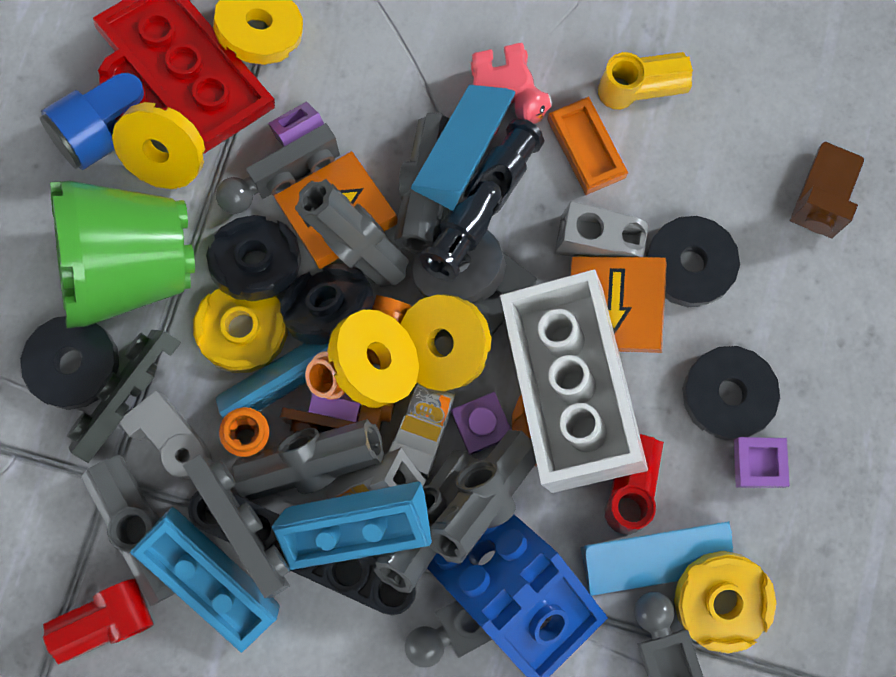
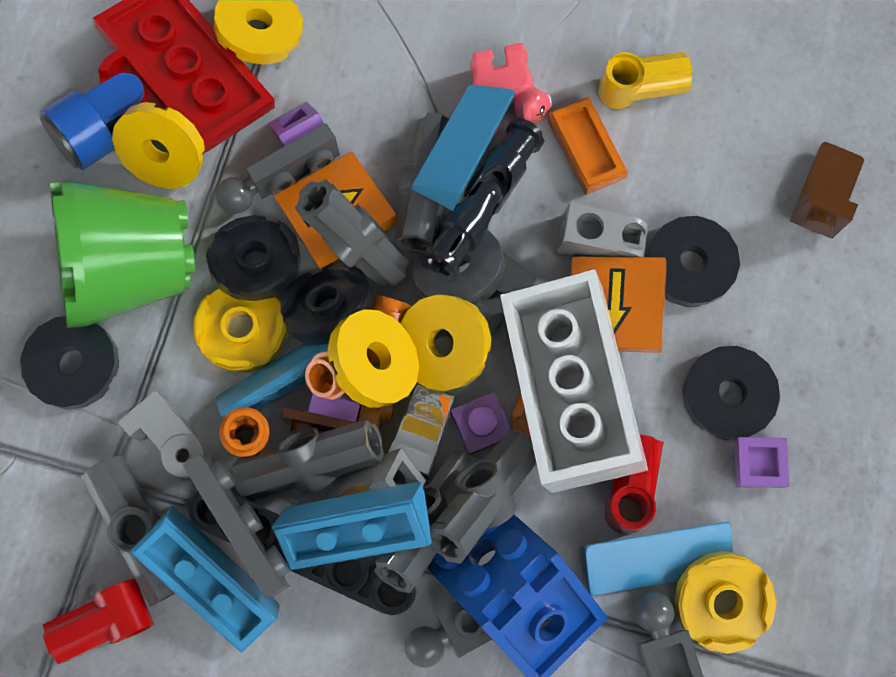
pearl dark grey wing [67,330,181,463] -> none

